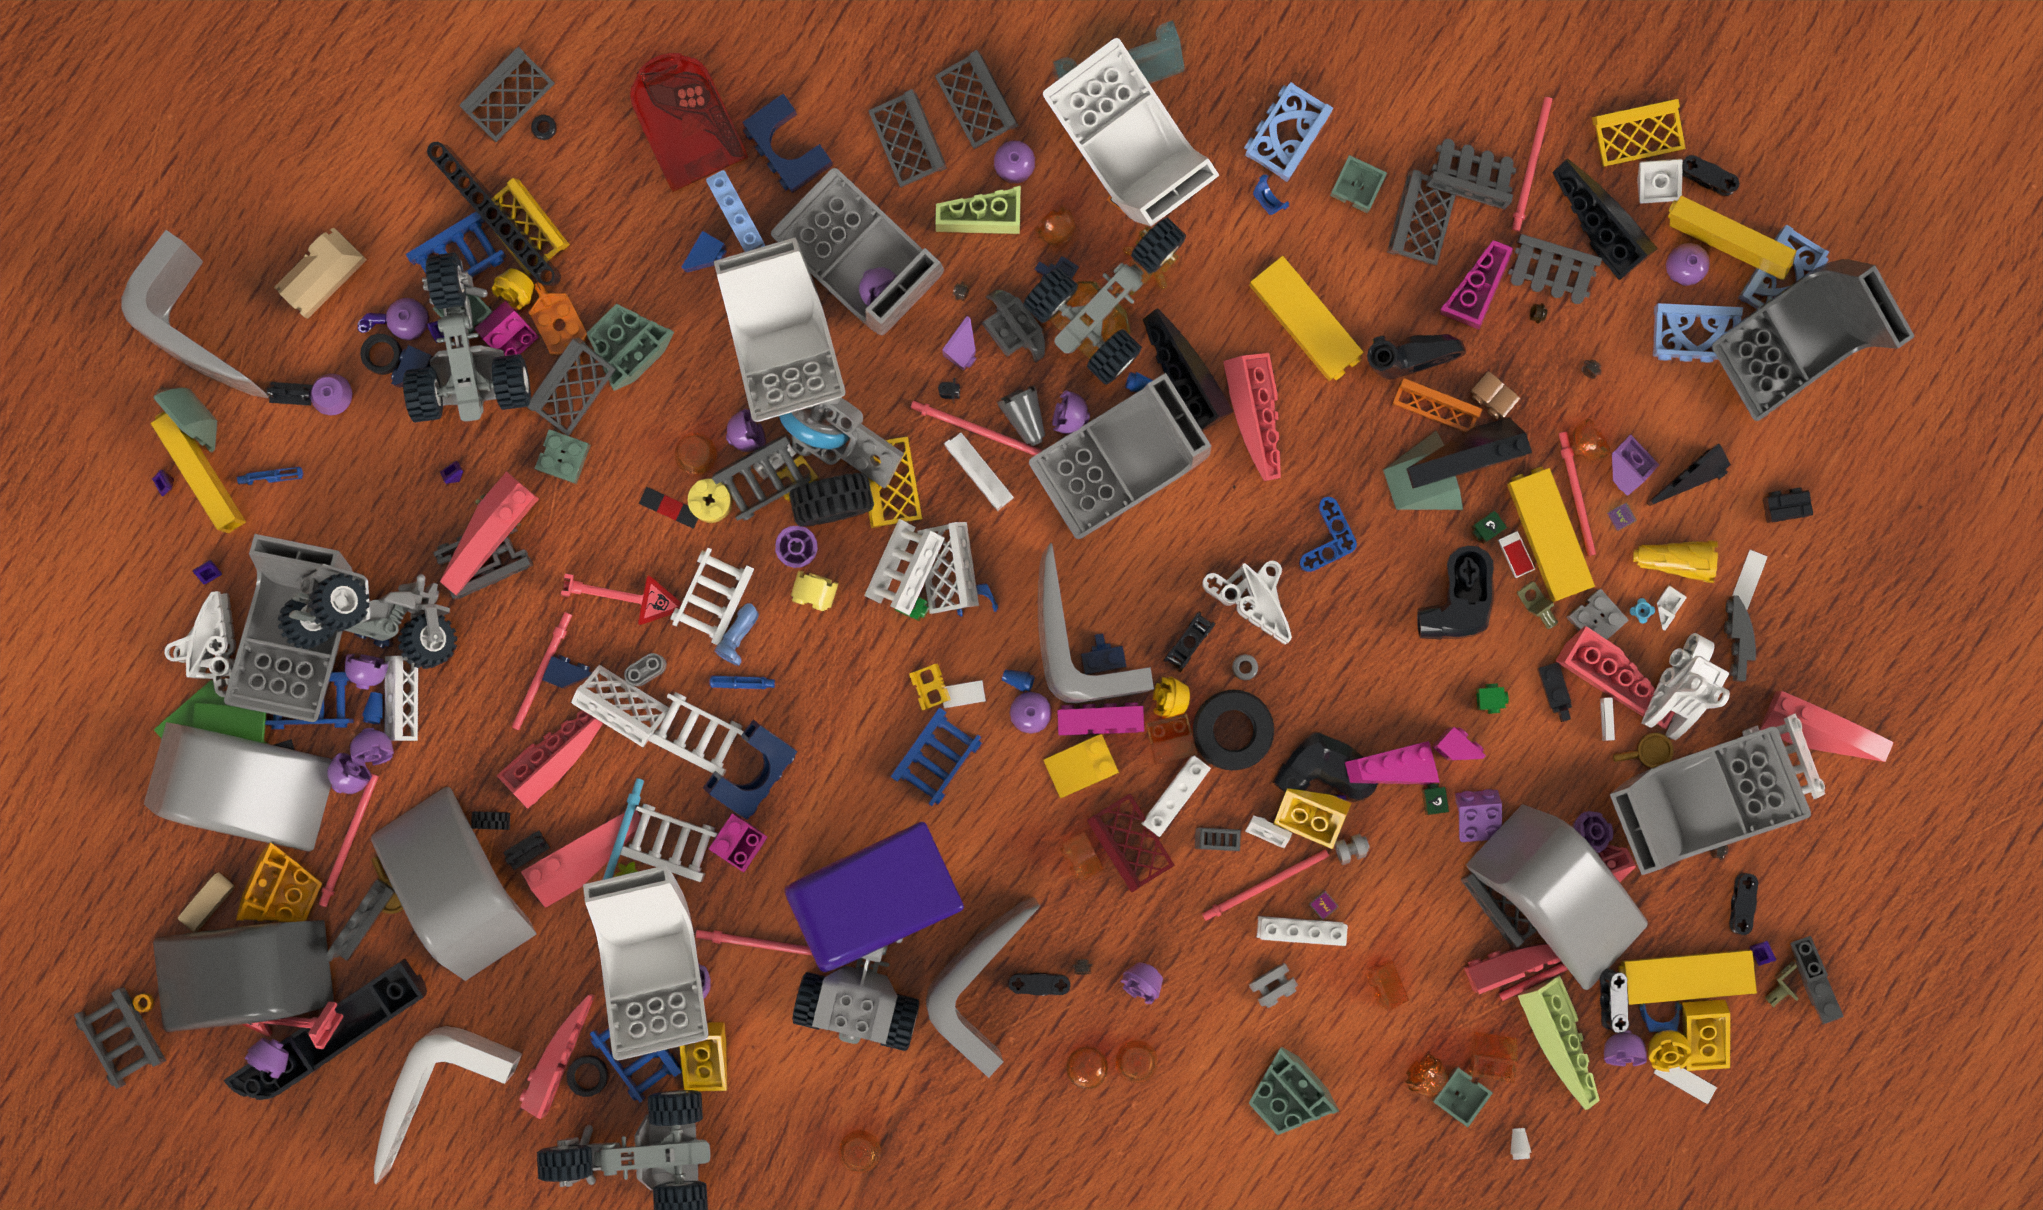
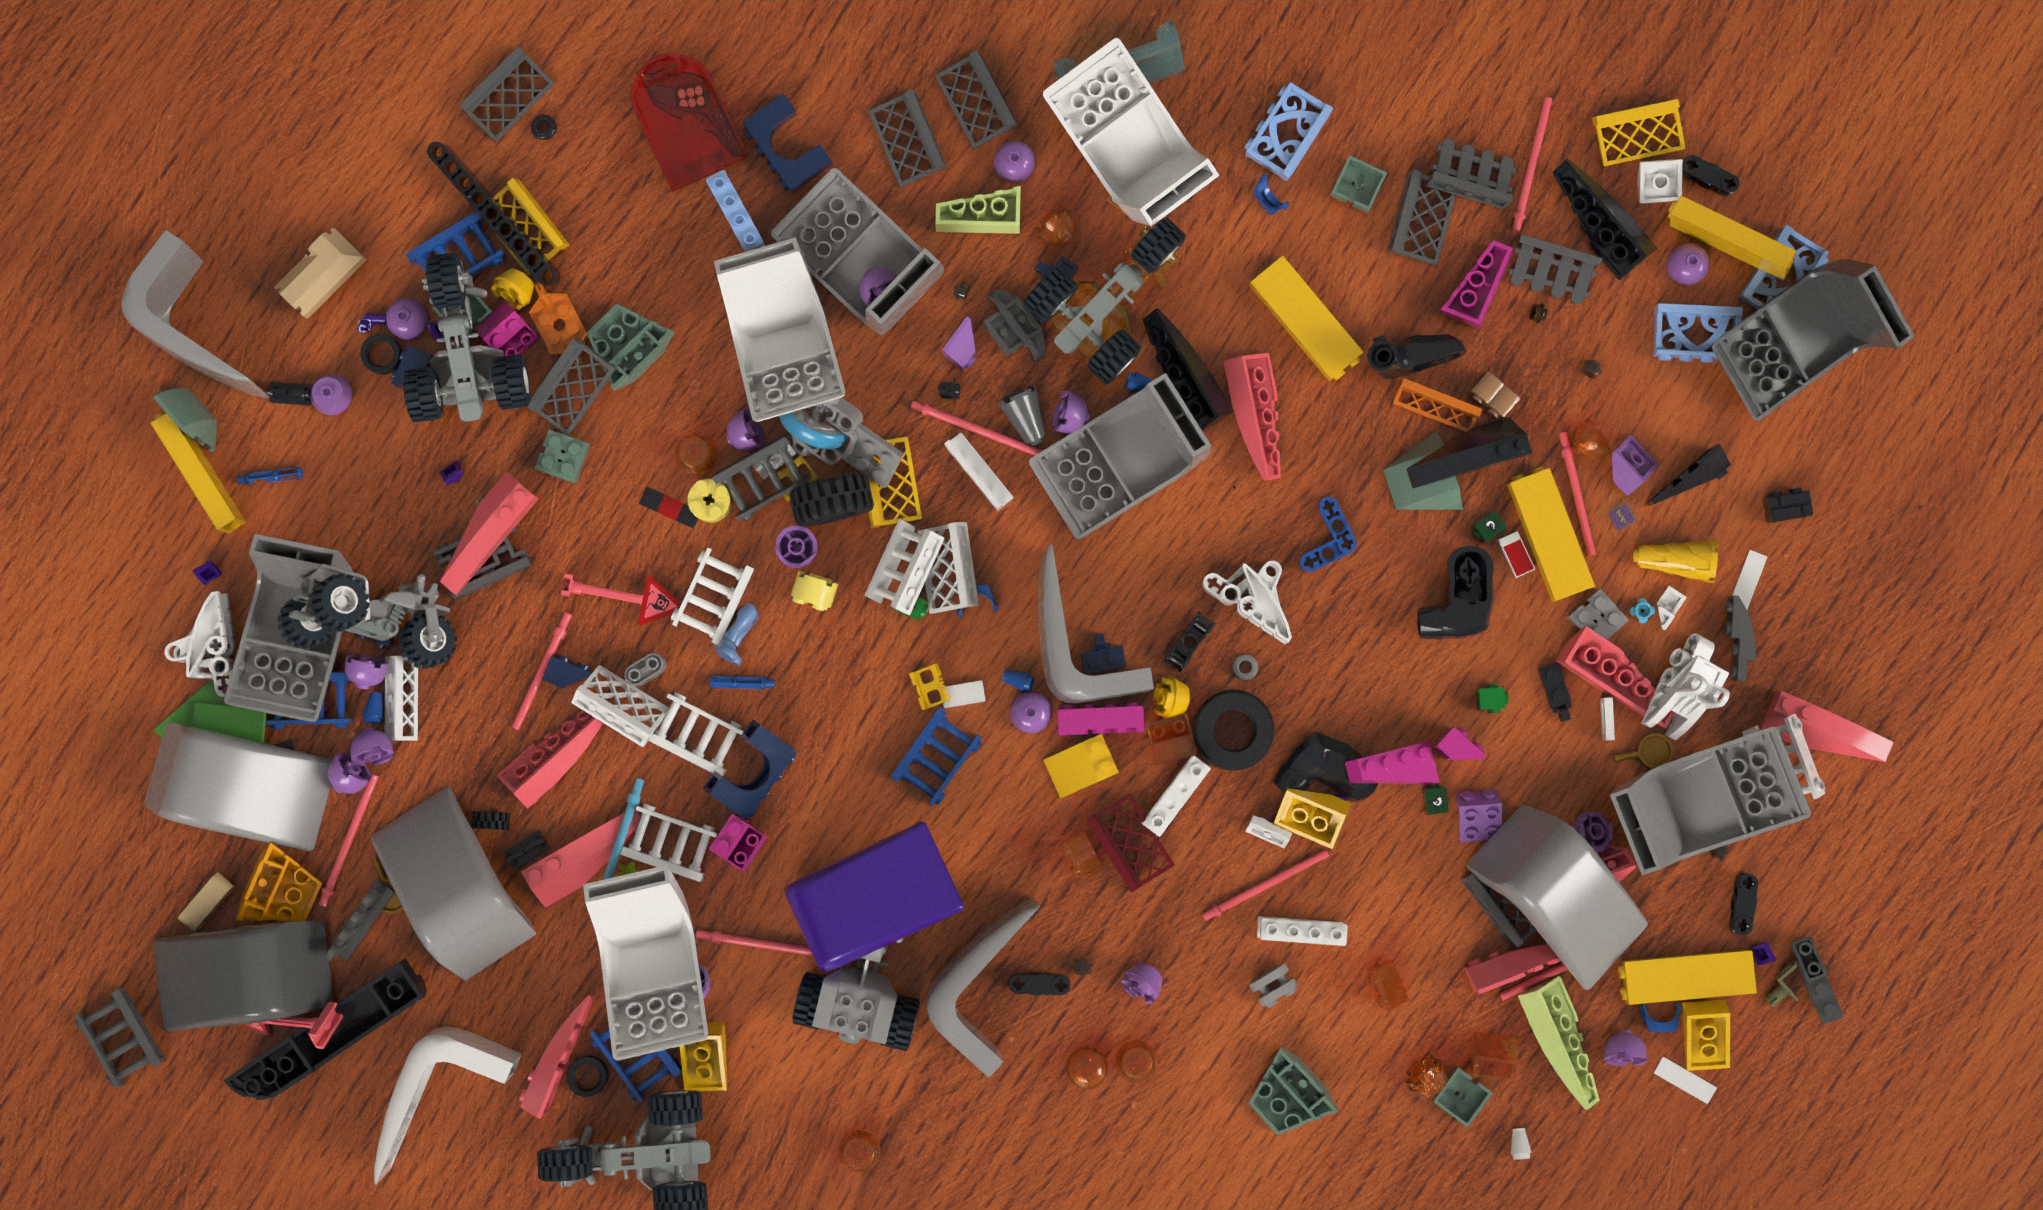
light orange axle [133,993,154,1013] -> none
dark purple slope [152,469,174,497] -> none
medium lavender cone [244,1038,289,1079] -> none
blue slope [682,231,727,273] -> none
dark grey slope [1195,828,1241,851] -> none
magenta tile [1309,890,1339,920] -> none
light grey brick [1335,833,1370,865] -> none
olive bracket [1517,581,1558,629] -> none
piece [1599,969,1629,1033] -> none
yellow cylinder [1648,1030,1692,1072] -> none

